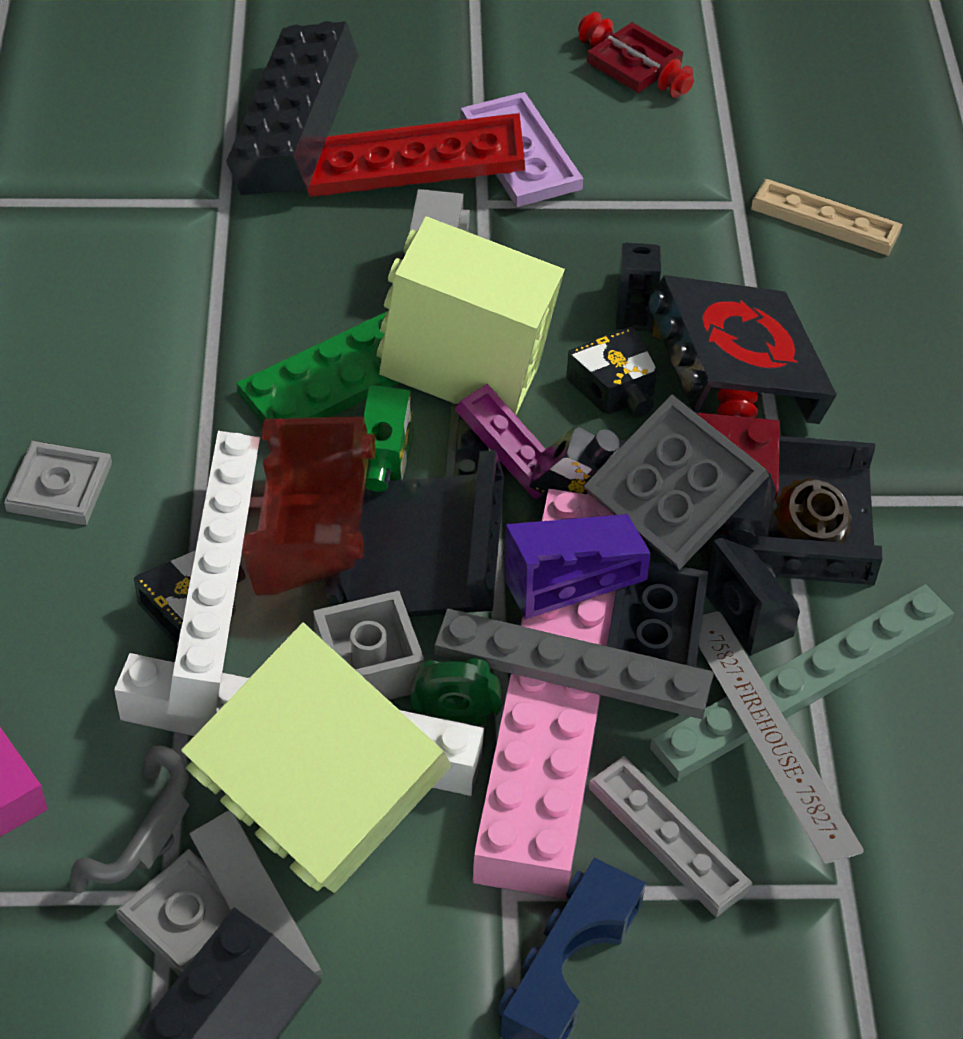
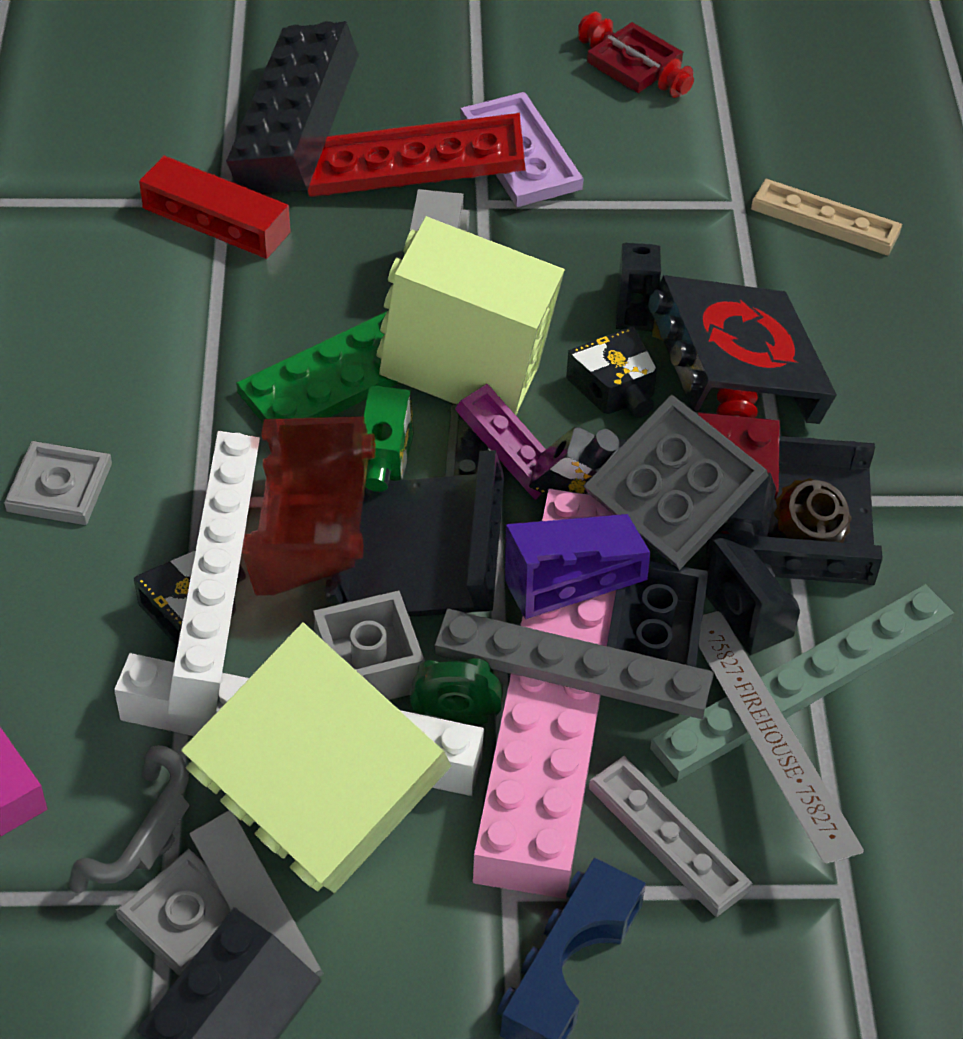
none -> red brick [139,155,290,259]

